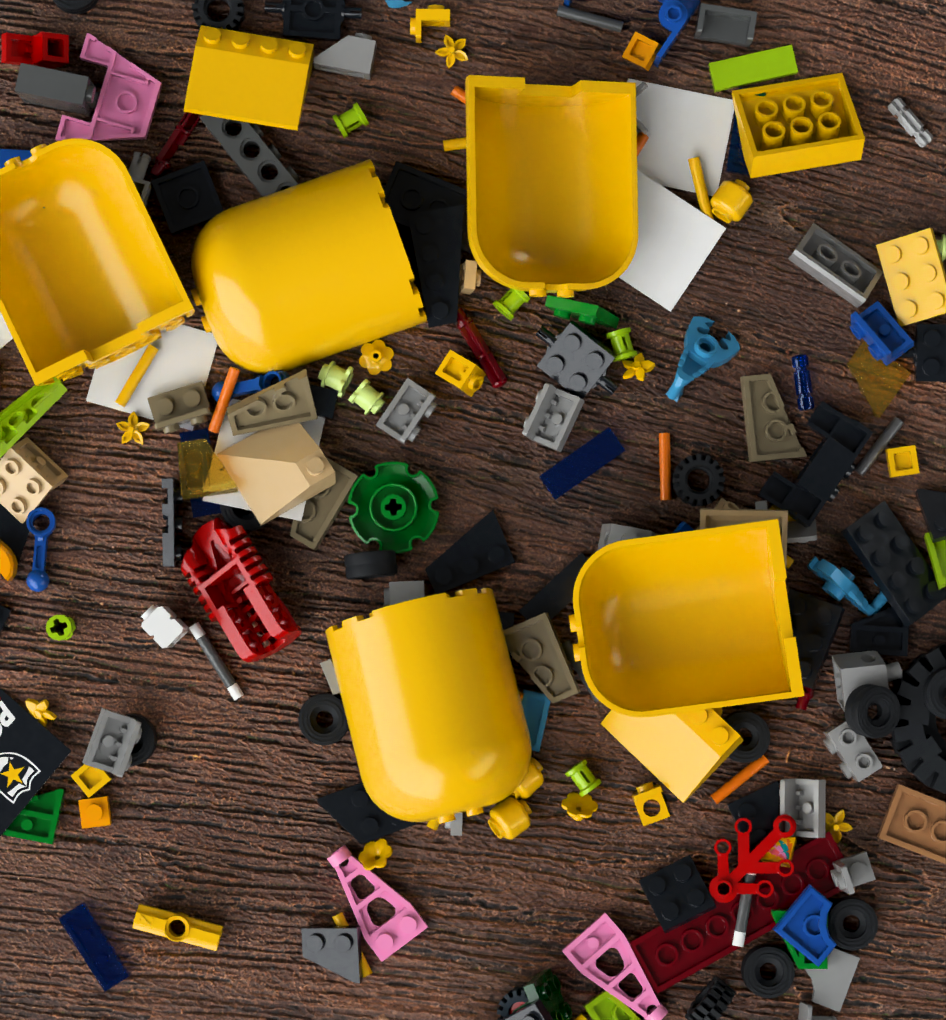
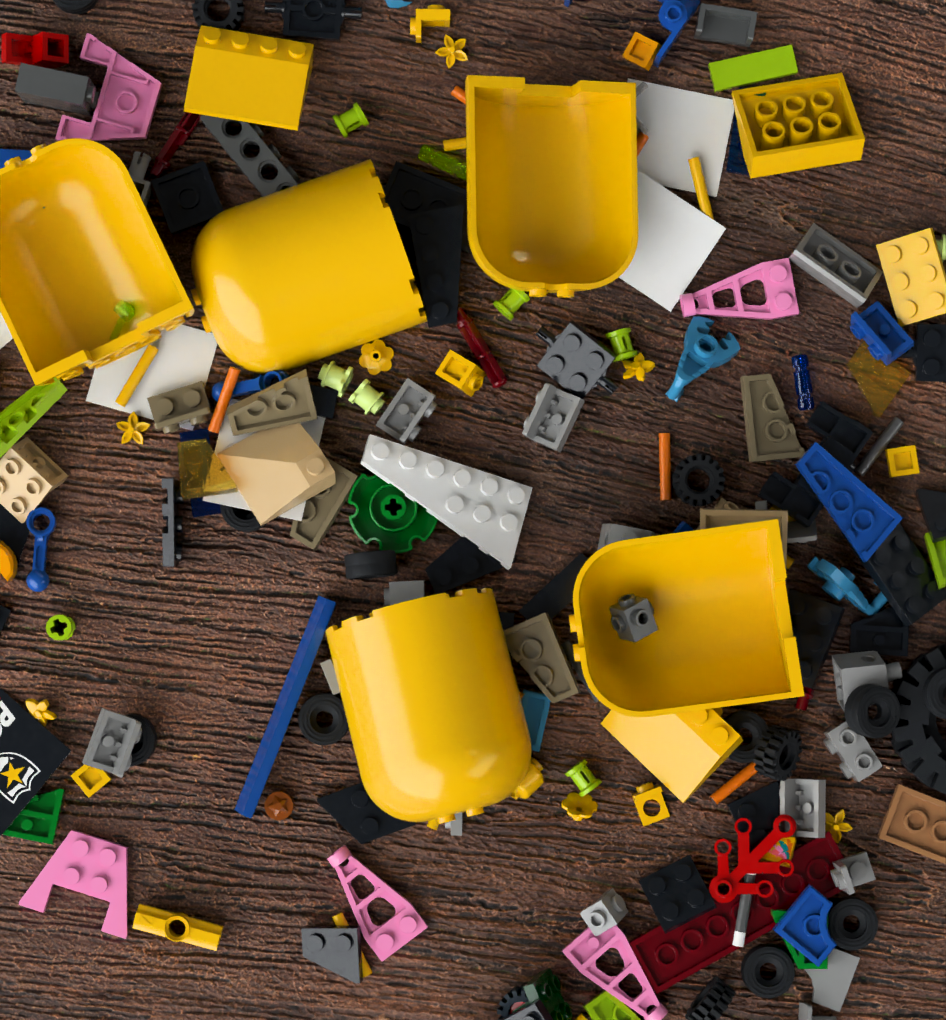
clear blue tile [59,902,130,992] -> none
light orange plate [78,796,112,829] -> none
white brick [141,605,189,648] -> none
red connector [181,518,302,662] -> none
dark grey bar [189,622,244,701] -> none
light grey slope [313,33,377,80] -> none
yellow plant [358,839,393,870] -> none
tan bracket [459,260,481,295] -> none
yellow head [488,797,532,840] -> none
clear blue tile [539,427,626,500] -> none
green wing [545,295,619,329] -> none
dark grey piece [556,5,623,33] -> none
yellow head [710,179,753,223] -> none
light grey axle [887,97,933,148] -> none
none -> bright pink wing [19,829,128,939]
none -> clear neon green hand [109,300,135,340]
none -> blue tile [234,596,336,818]
none -> dark orange tile [264,791,294,820]
none -> white wing [360,434,532,570]
none -> clear neon green axle [418,144,467,180]
none -> light grey bracket [580,888,629,936]
none -> dark grey brick [609,594,658,642]
none -> bright pink plate [680,258,800,320]
none -> black tyre [753,725,802,781]
none -> blue wing [795,442,903,562]

